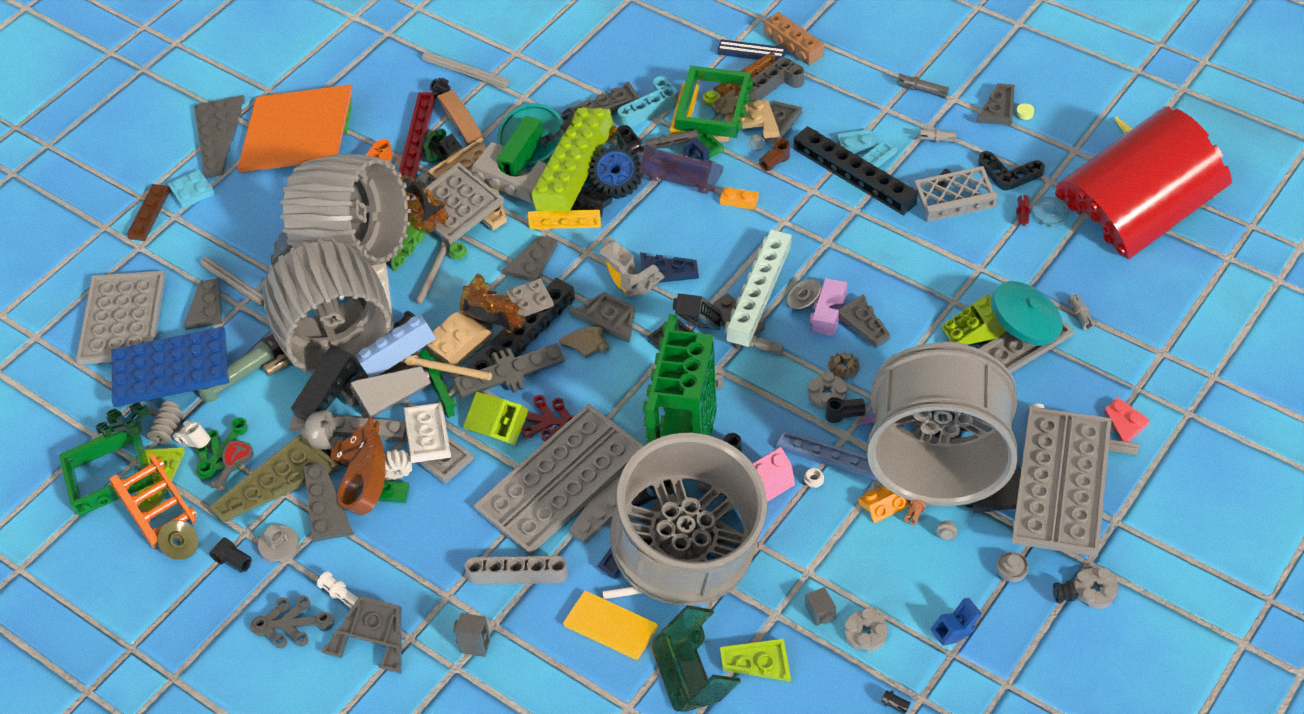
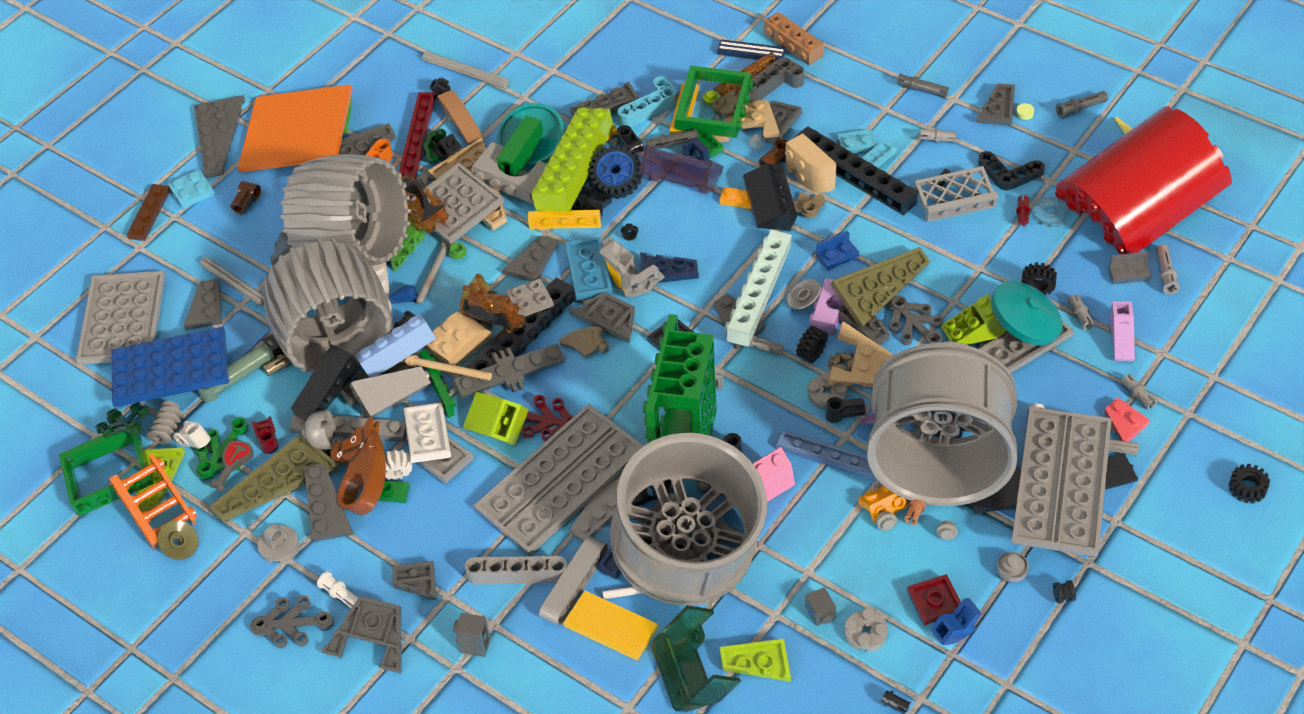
black piece [209,537,252,573] -> none
black piece [540,107,574,148] -> none
black brick [673,293,722,330] -> none
white plate [804,468,824,488] -> none
light grey plate [1074,568,1118,609] -> none
none -> reddish brown piece [230,181,261,215]
none -> dark red piece [252,416,279,454]
none -> dark grey wing [339,123,396,155]
none -> blue cone [389,284,417,304]
none -> dark grey wing [392,561,437,599]
none -> light grey beam [539,536,608,625]
none -> dark azure plate [565,236,613,301]
none -> black plate [621,223,639,241]
none -> black slope [743,163,798,231]
none -> tan brick [785,133,836,193]
none -> dark tan plate [793,192,825,218]
none -> black tyre [796,326,828,363]
none -> blue bracket [816,231,859,271]
none -> tan wing [827,322,894,388]
none -> olive wing [830,247,930,330]
none -> light grey plate [876,511,897,531]
none -> dark grey plant [889,296,943,345]
none -> dark red plate [907,574,961,625]
none -> black tyre [1021,262,1057,295]
none -> dark grey pin [1056,91,1108,118]
none -> black piece [1105,453,1138,489]
none -> flat silver panel [1108,252,1151,284]
none -> lavender slope [1109,301,1135,361]
none -> light grey pin [1121,374,1157,409]
none -> light grey pin [1156,244,1180,295]
none -> black tyre [1229,464,1270,504]

